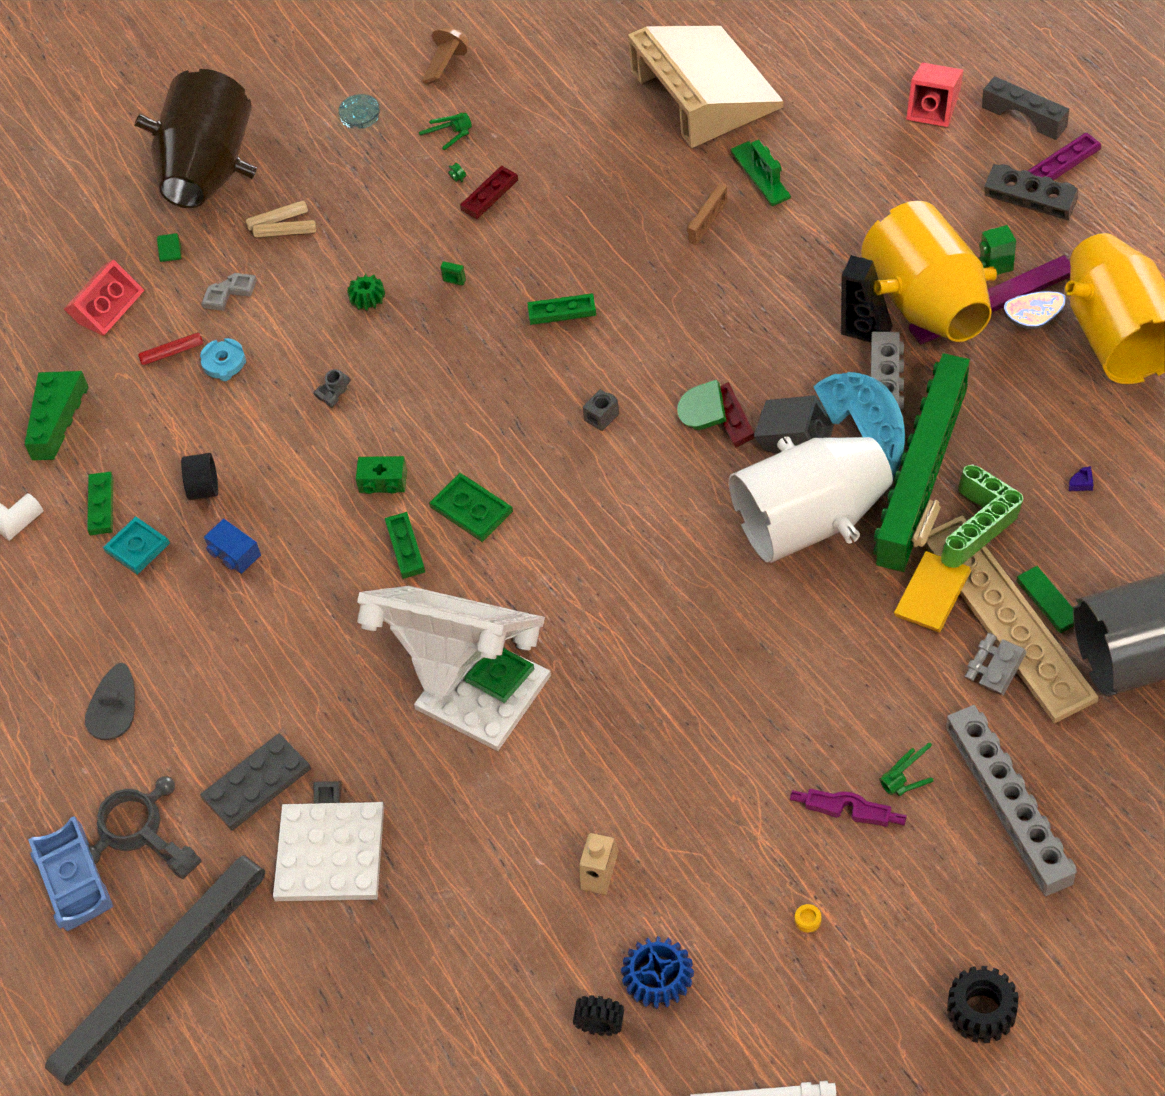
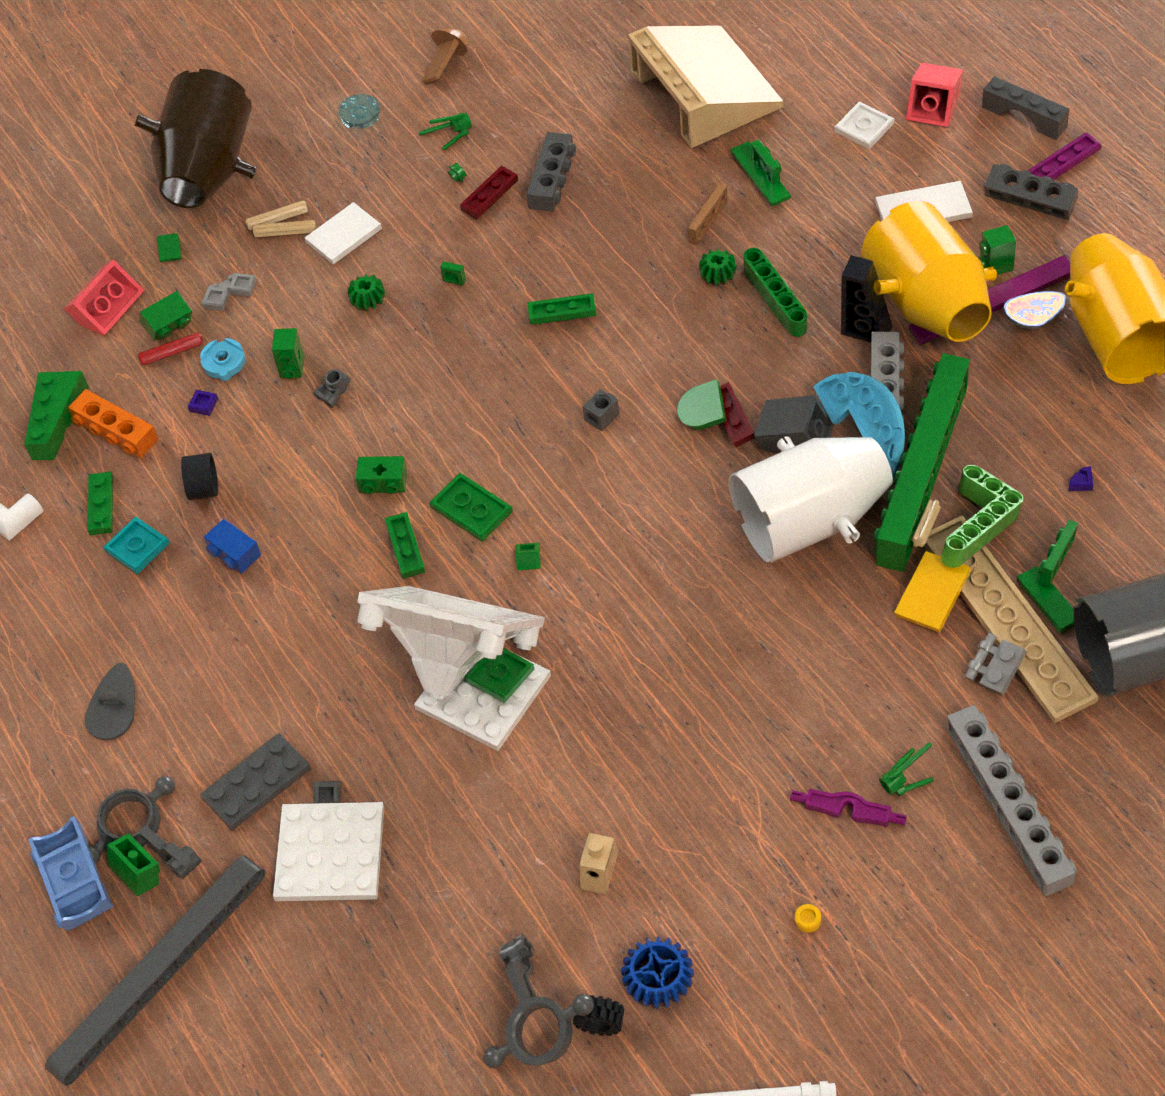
black tyre [947,966,1019,1043] -> none
none -> orange brick [68,389,159,458]
none -> green brick [107,833,160,896]
none -> green brick [139,291,192,341]
none -> dark purple tile [188,390,218,416]
none -> green brick [272,328,305,379]
none -> white tile [305,202,382,265]
none -> dark grey piece [483,934,594,1068]
none -> green slope [515,542,541,570]
none -> dark grey brick [527,132,576,212]
none -> green gear [699,248,737,286]
none -> green beam [743,248,807,337]
none -> white tile [834,102,894,150]
none -> white tile [876,181,973,222]
none -> green plate [1038,520,1078,587]

